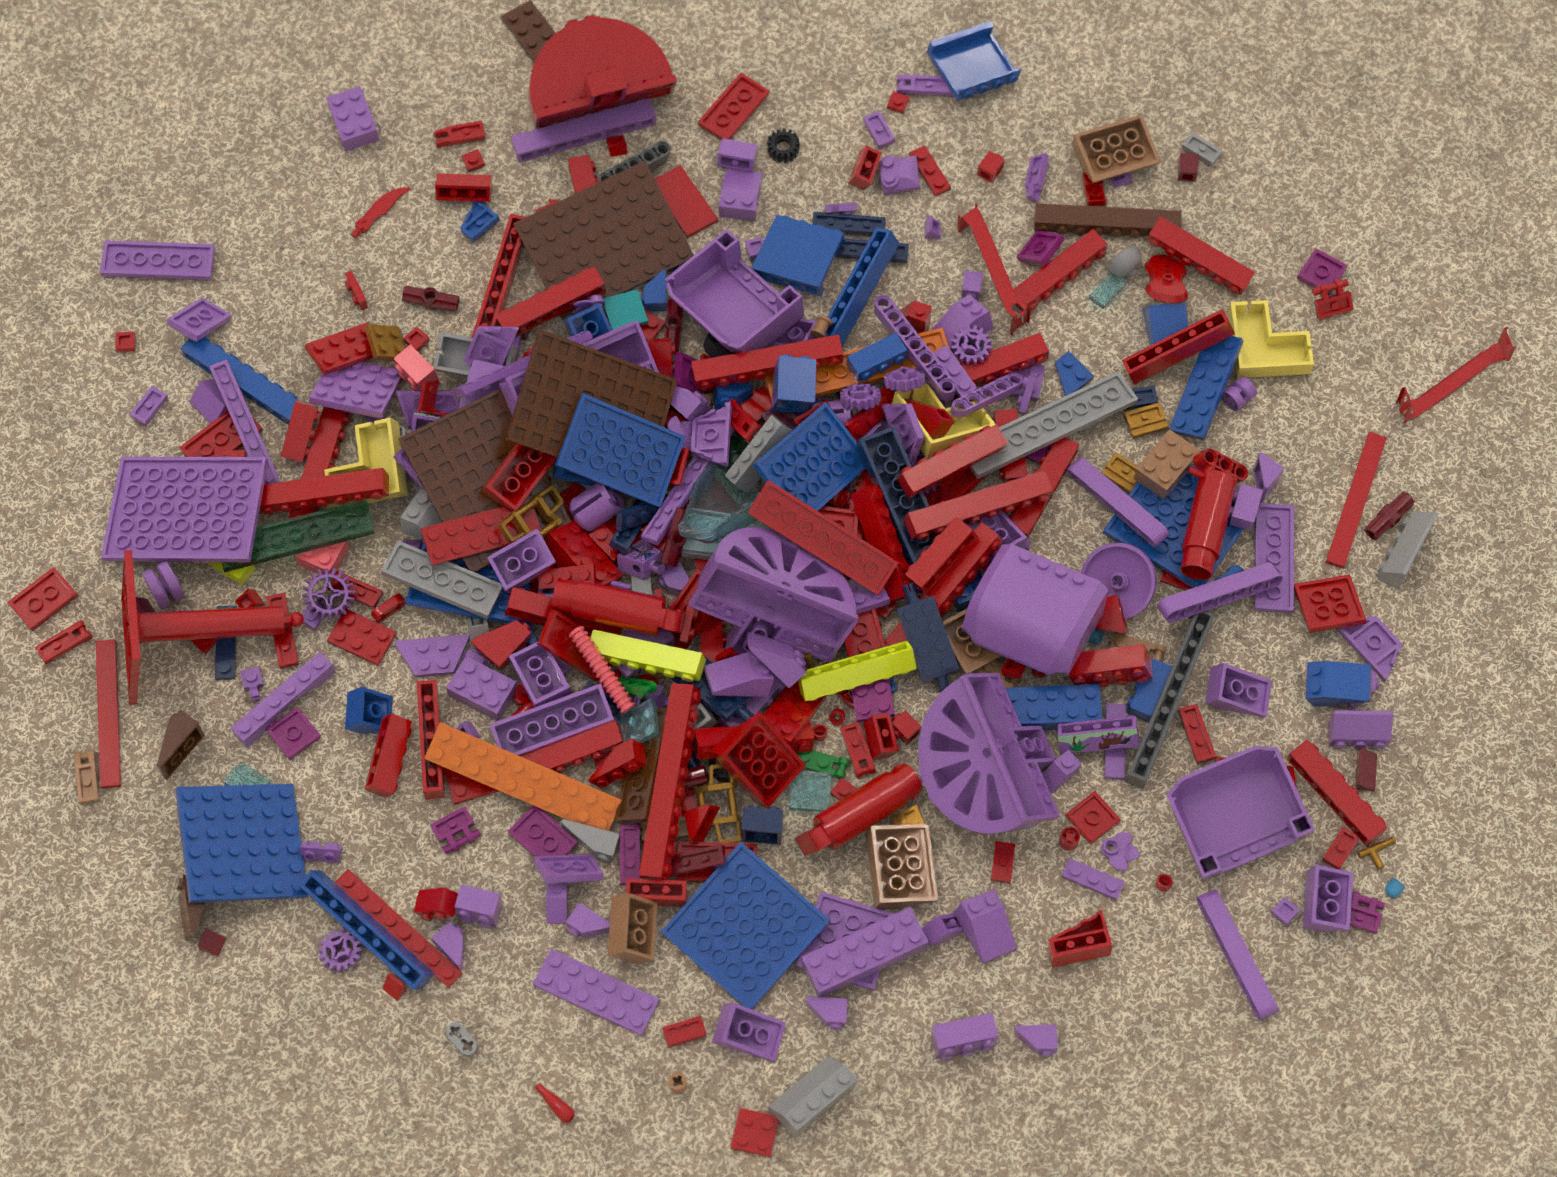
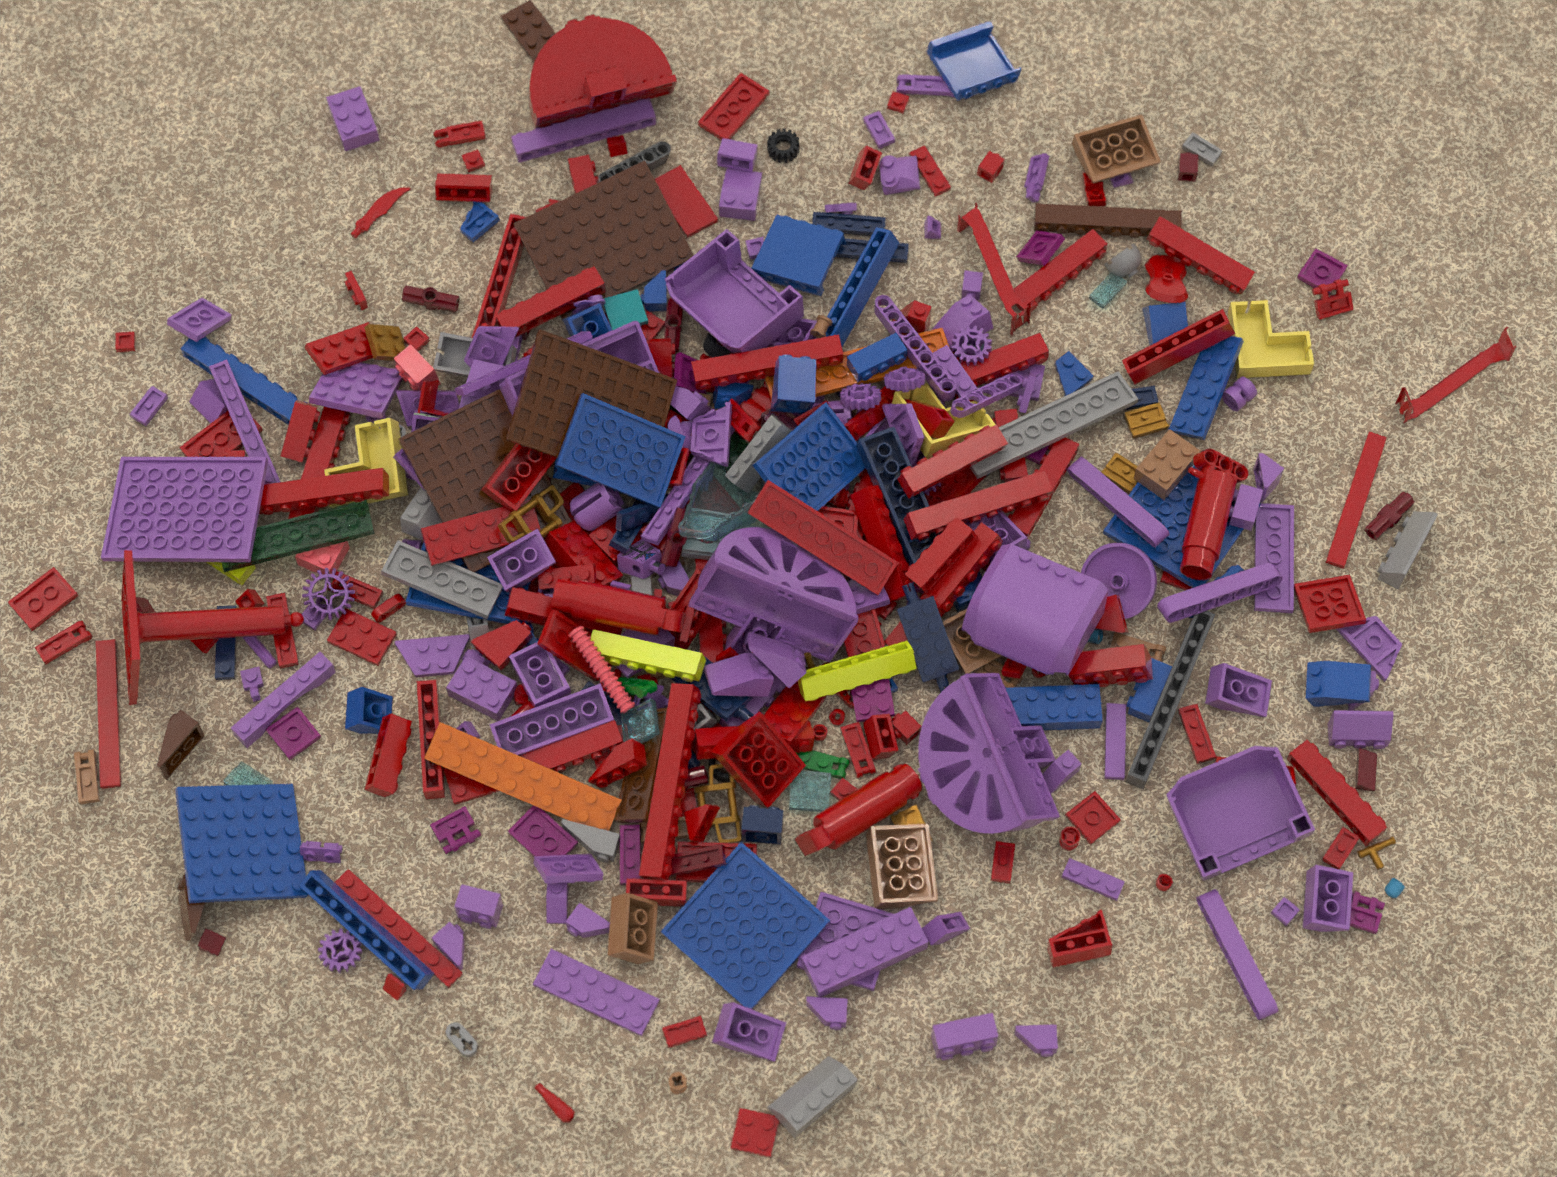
medium lavender plate [100,240,215,280] -> none
medium lavender wheel [142,561,185,610] -> none
red brick [413,887,458,921] -> none
medium lavender slope [954,889,1017,964] -> none
medium lavender brick [1058,716,1139,754] -> none
medium lavender plate [1101,832,1140,871] -> none
none -> medium lavender axle [242,636,277,668]

